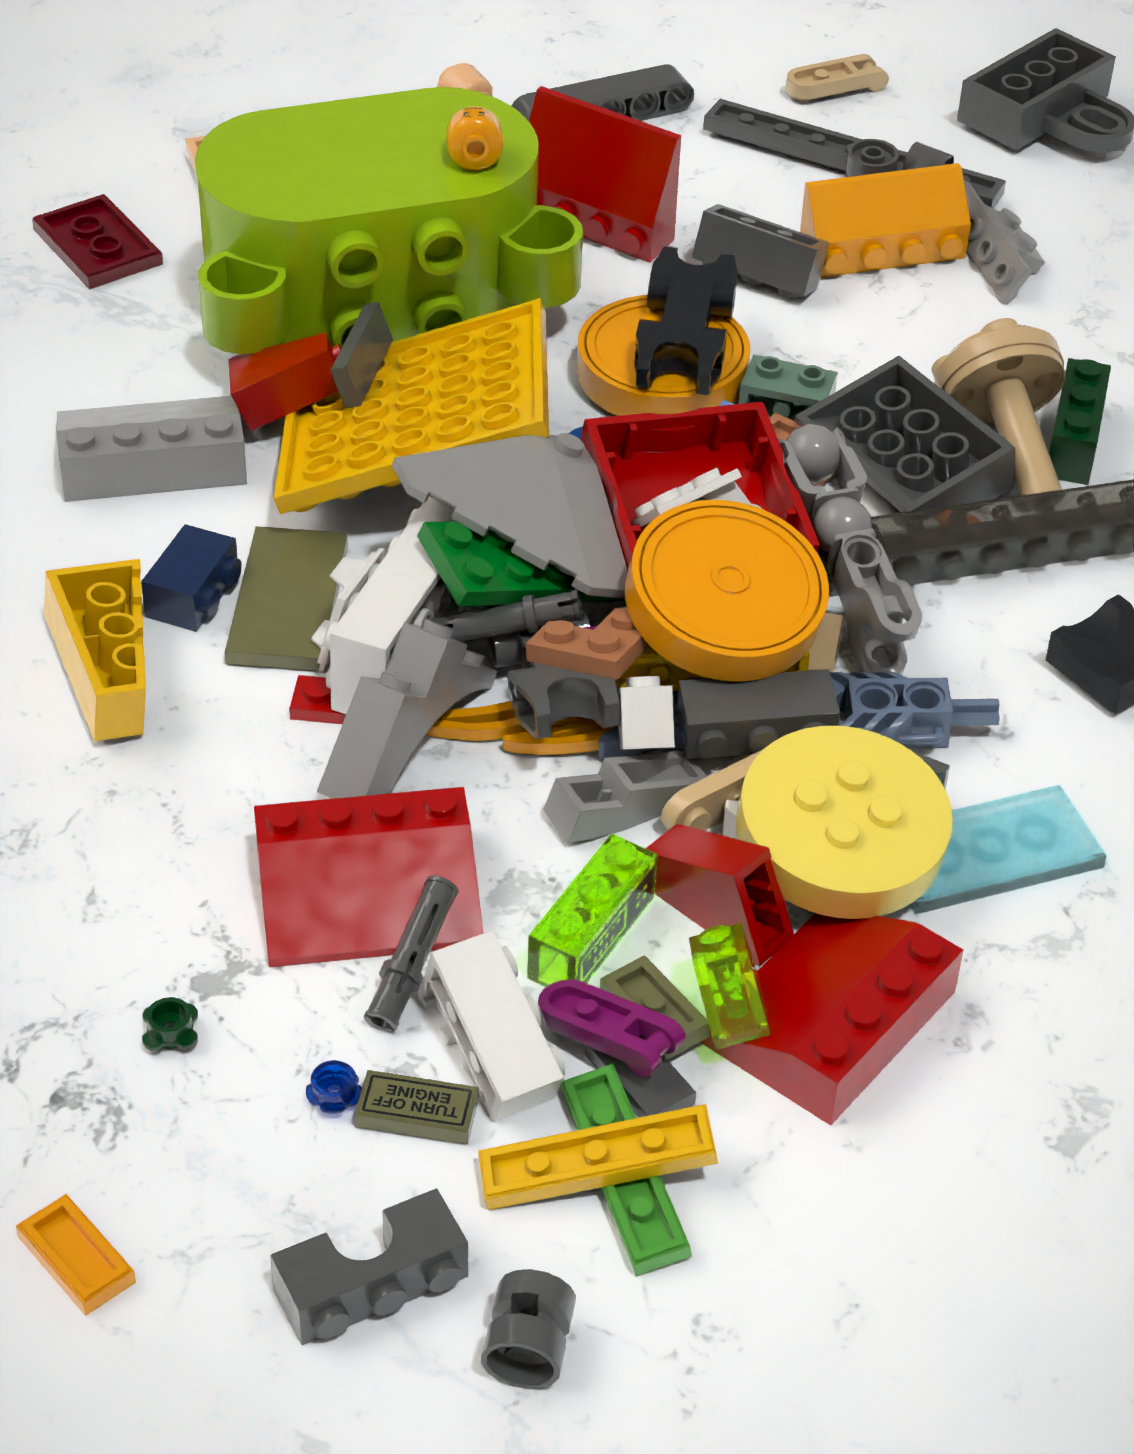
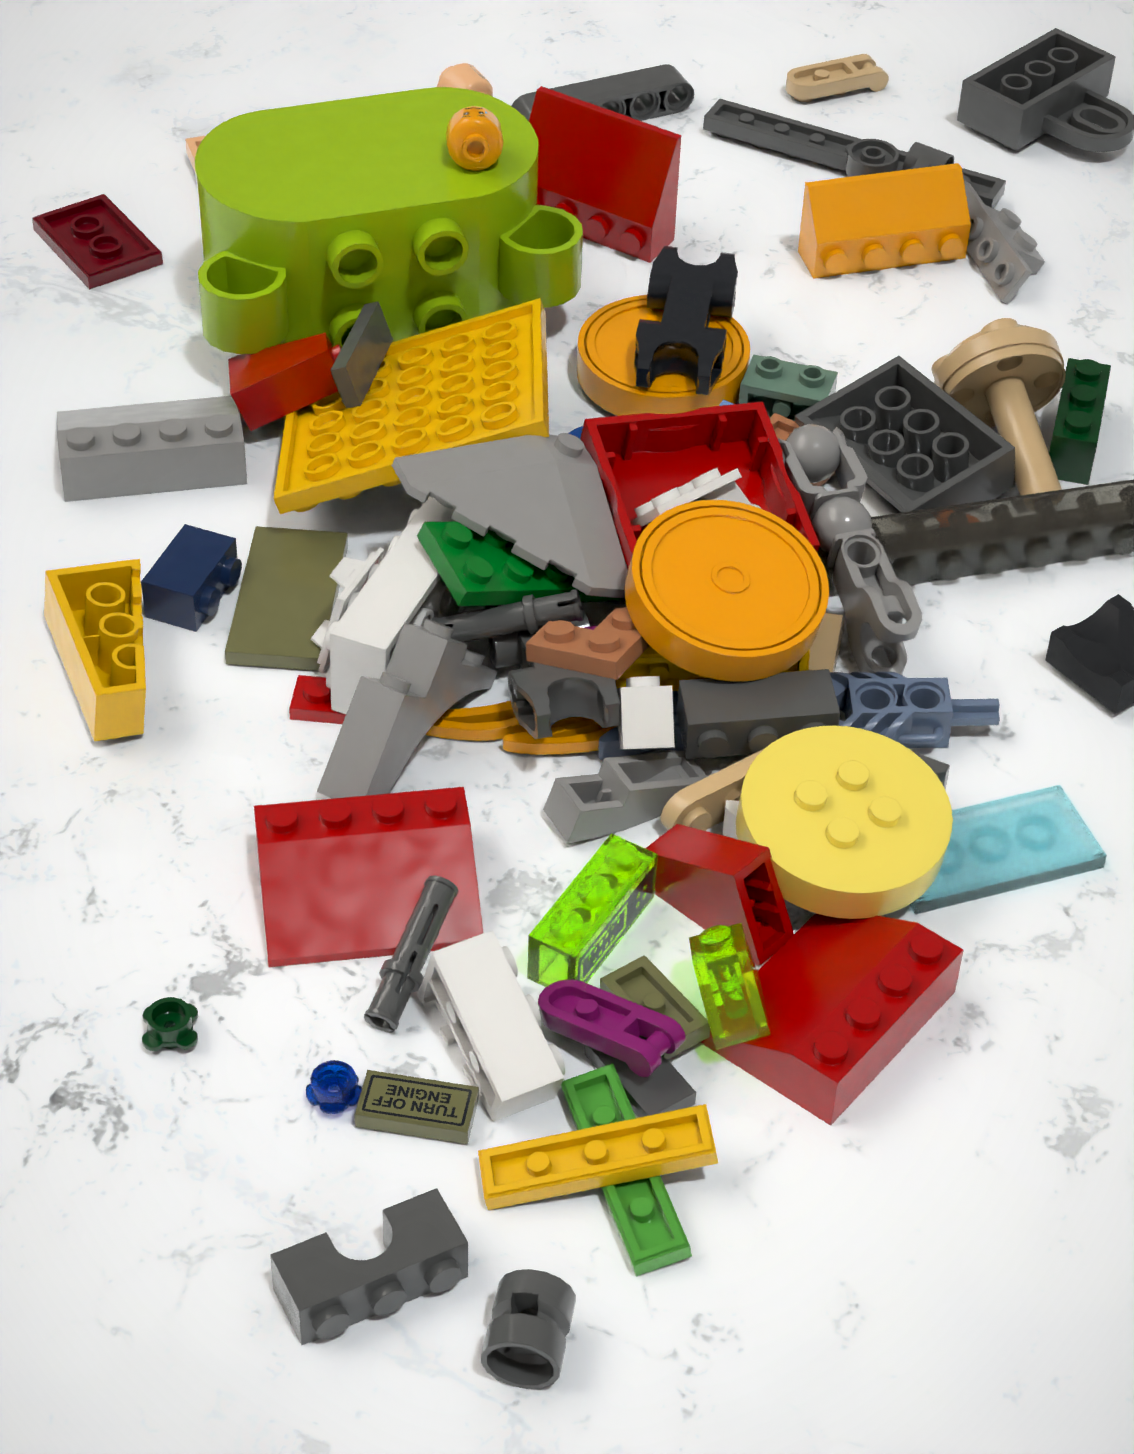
light orange tile [16,1194,136,1316] -> none
dark grey brick [691,204,830,299] -> none

